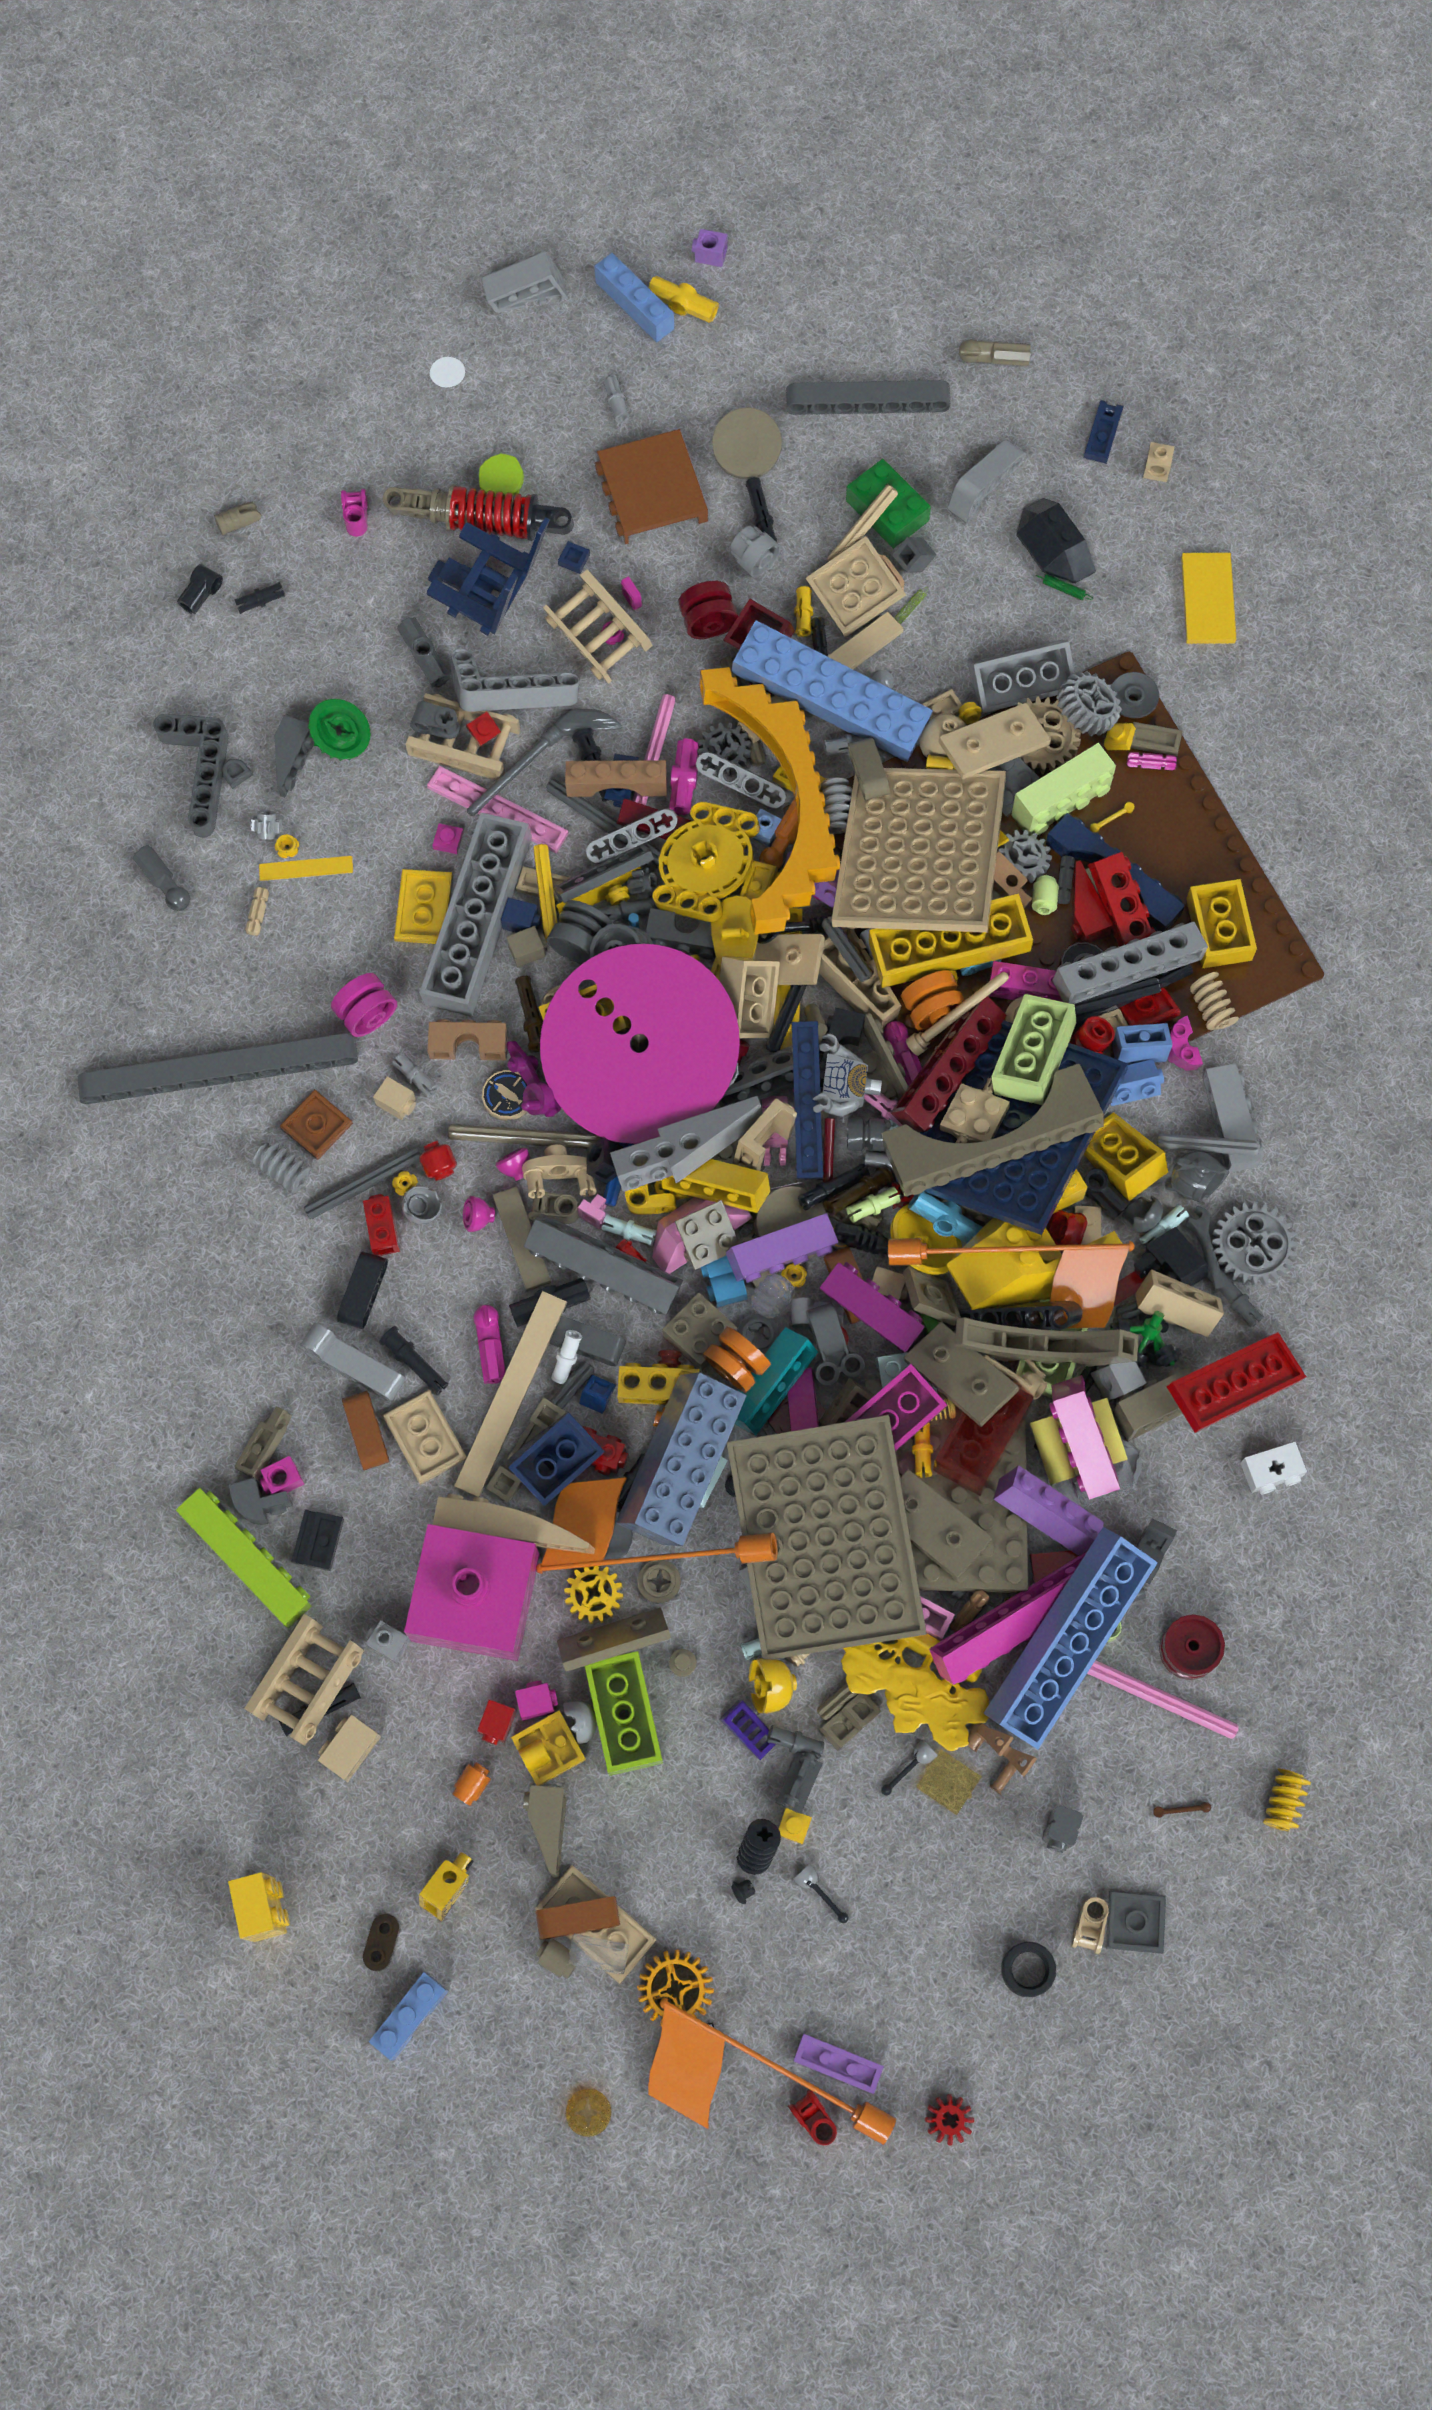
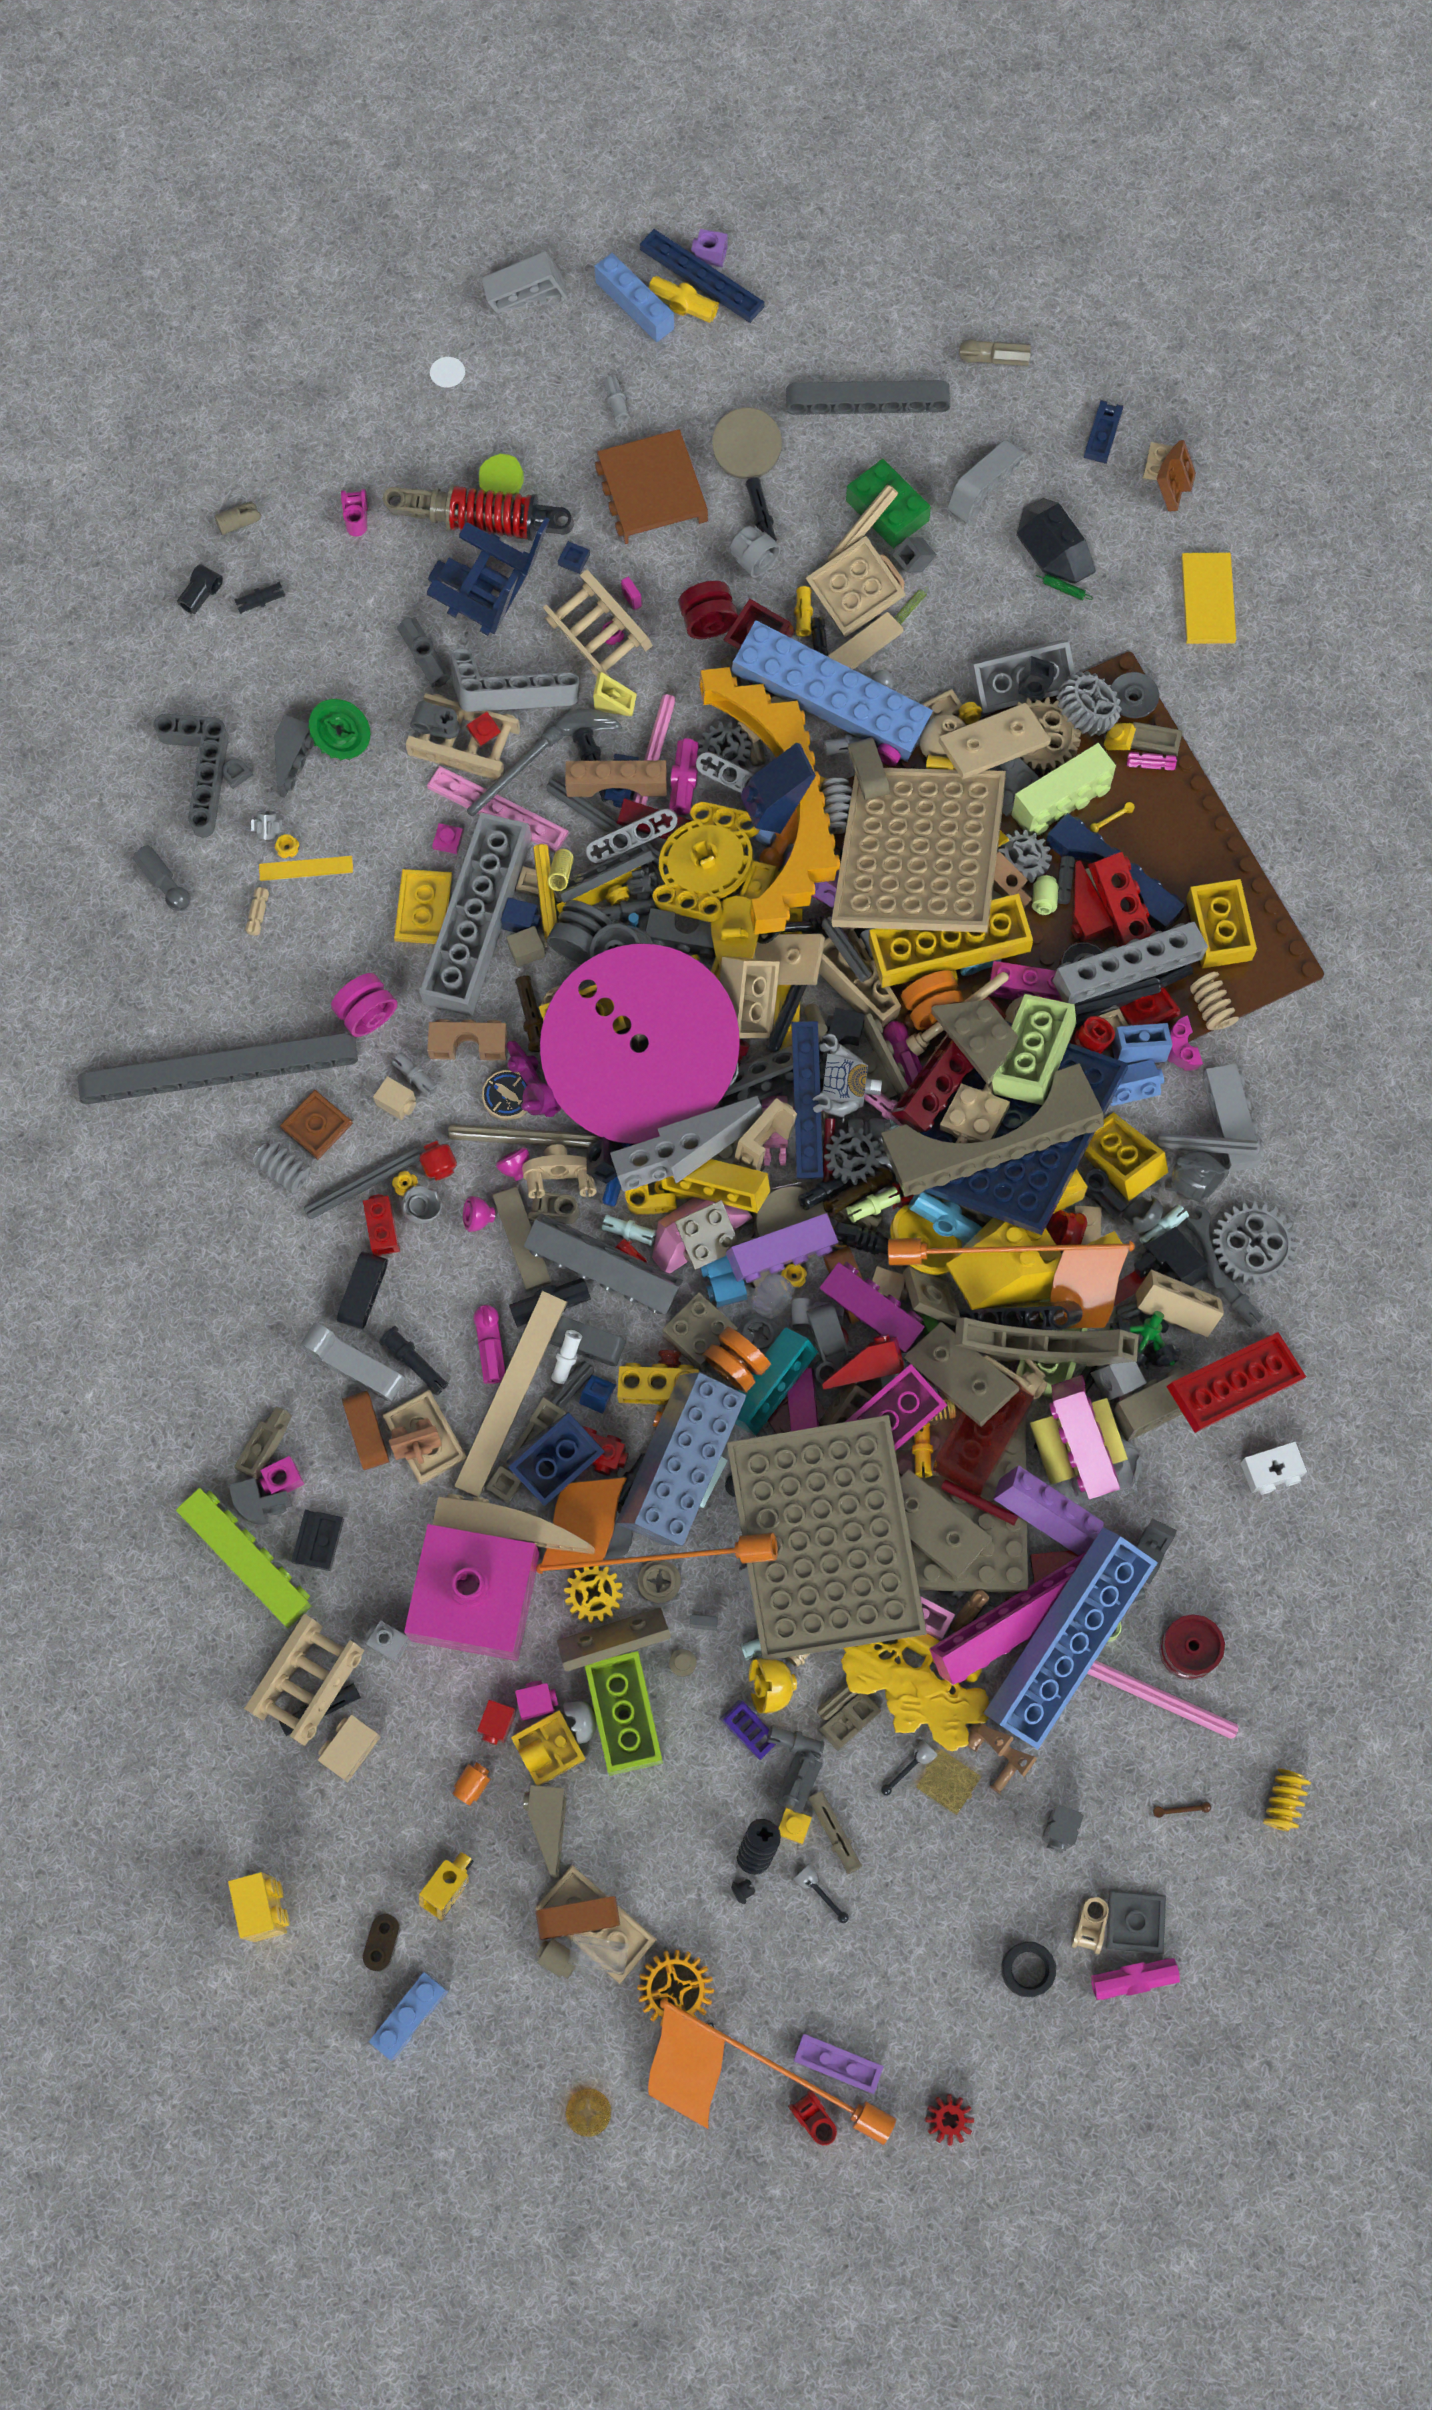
bright pink tile [578,1194,606,1230] -> none
none -> nougat hips [389,1418,442,1464]
none -> light yellow piece [548,849,574,891]
none -> light yellow slope [593,672,637,716]
none -> dark blue plate [640,229,764,323]
none -> dark grey tile [689,1614,718,1631]
none -> dark blue slope [741,743,816,834]
none -> dark tan pin [808,1791,863,1875]
none -> red slope [822,1334,905,1389]
none -> dark grey gear [824,1127,882,1185]
none -> dark pink tile [877,743,901,766]
none -> dark tan wing [931,1000,1018,1084]
none -> dark red bar [941,1479,1019,1526]
none -> black brick [1018,656,1054,701]
none -> dark pink piece [1090,1958,1180,2000]
none -> dark orange slope [1157,440,1196,512]

